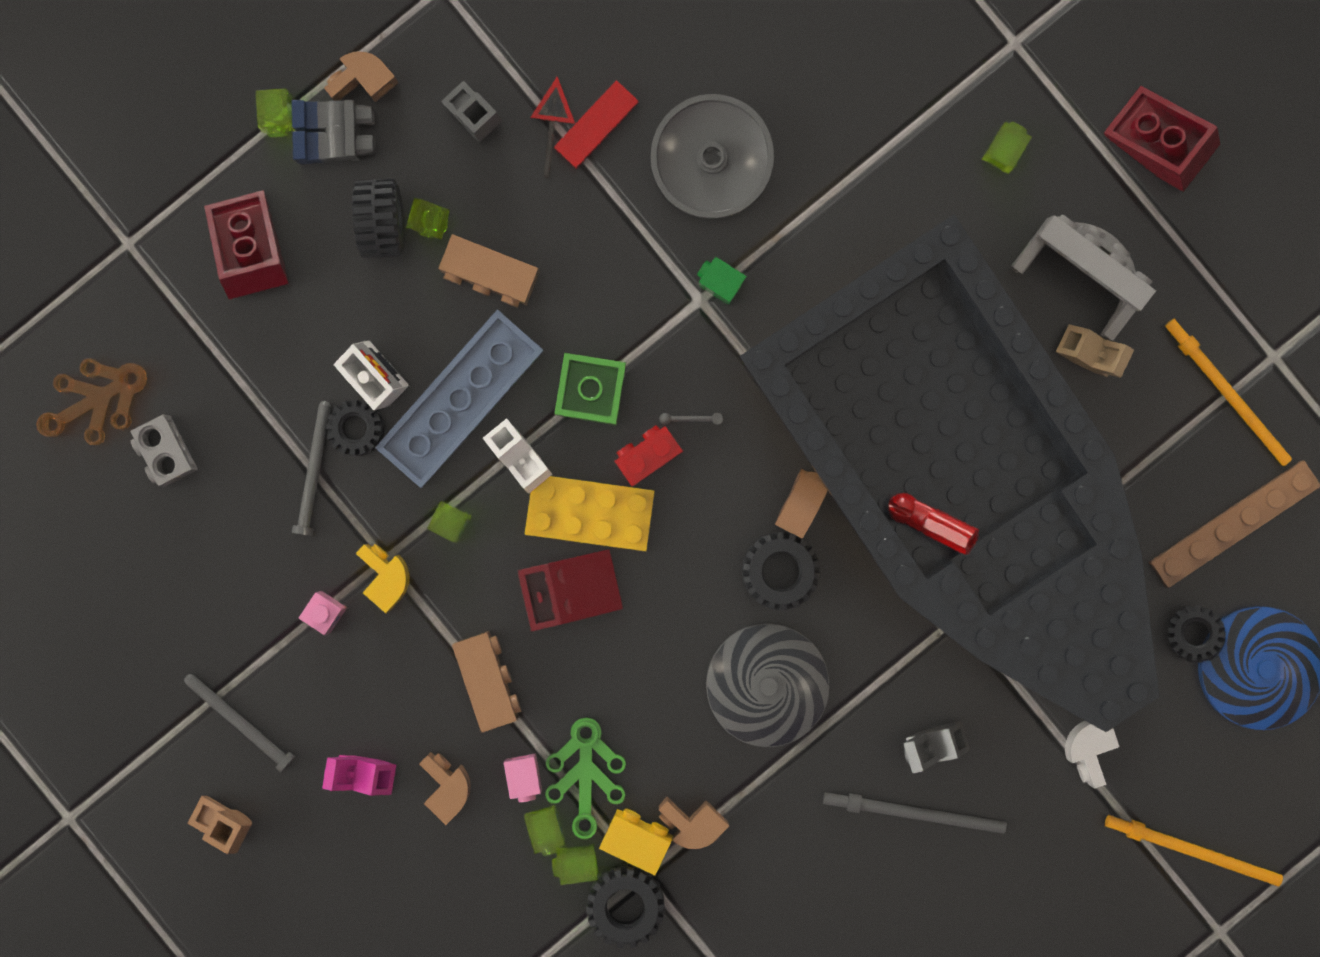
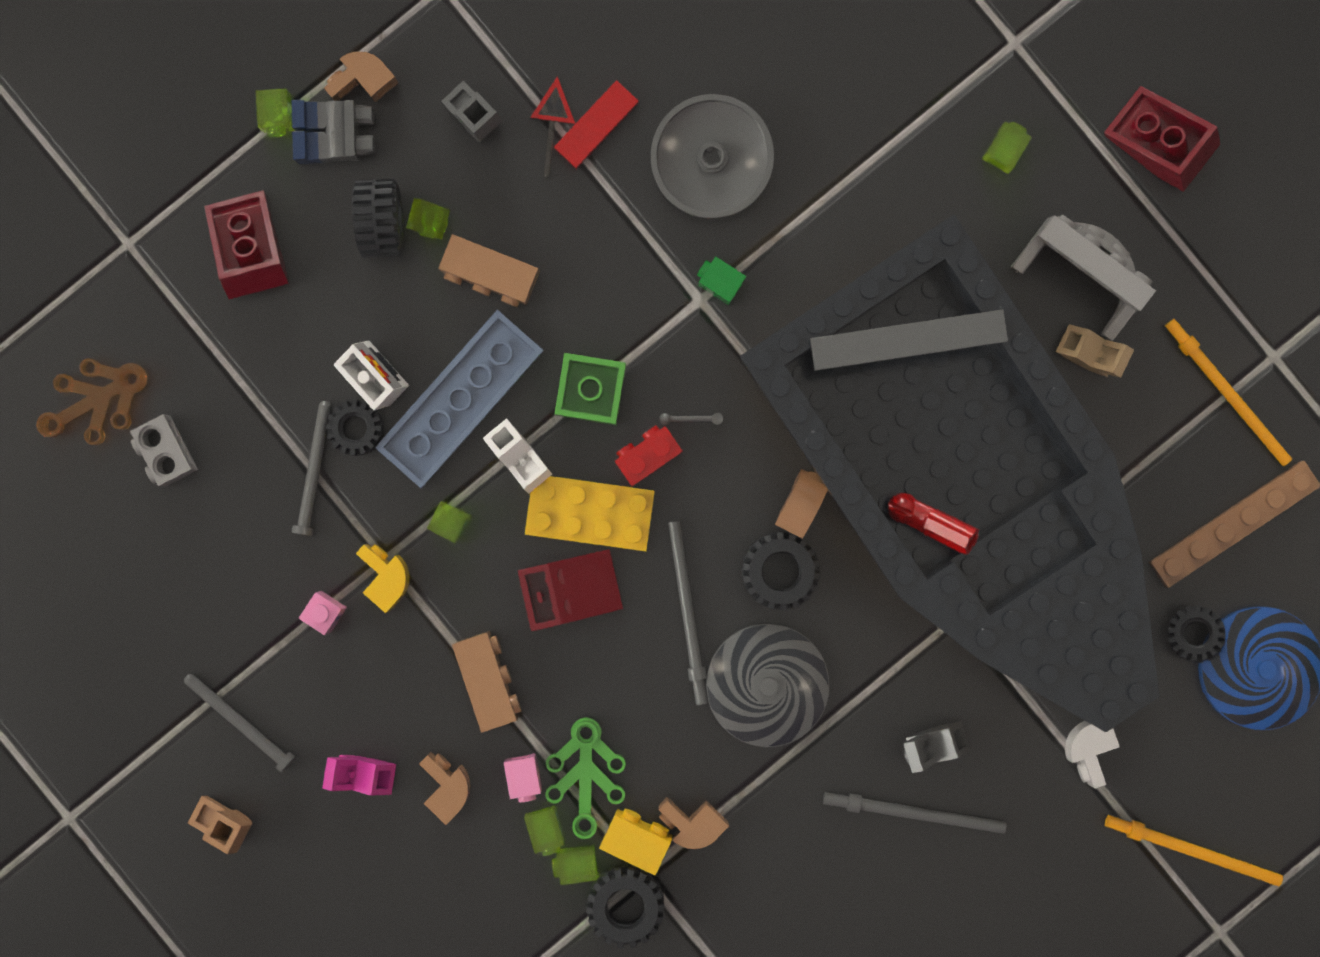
none -> dark grey bar [668,521,708,705]
none -> dark grey tile [810,309,1008,371]

